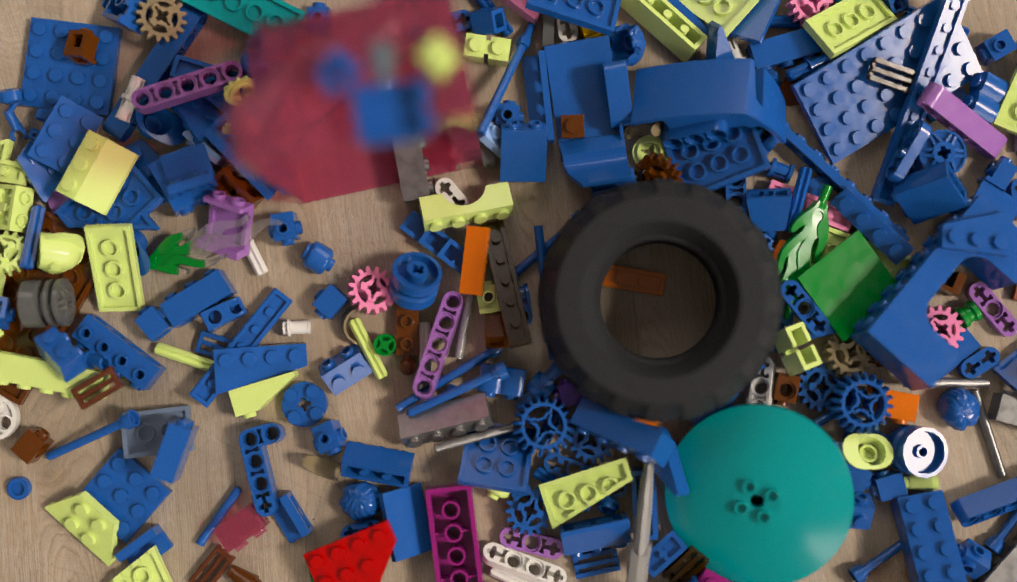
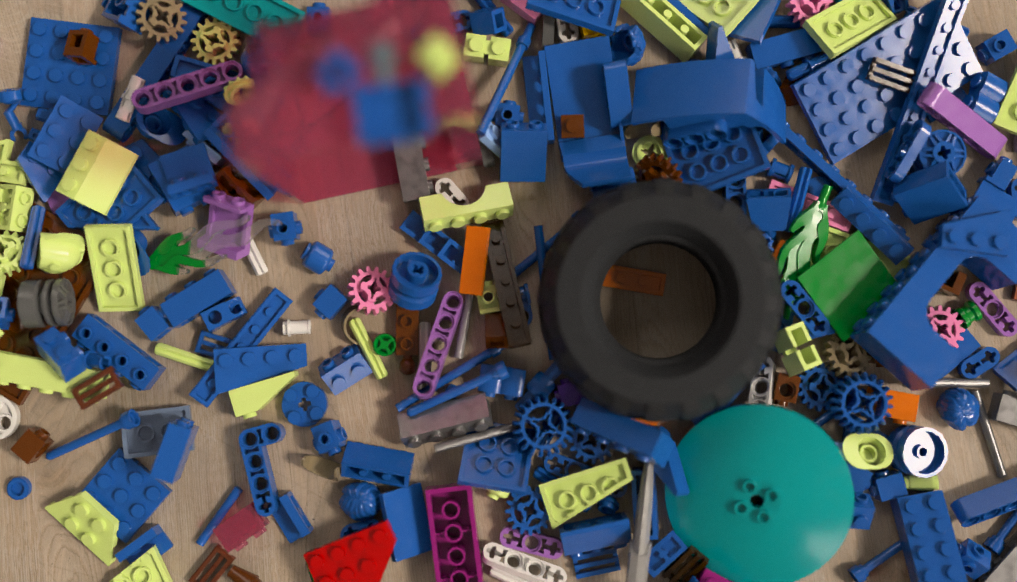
none -> yellowish green gear [190,18,241,65]

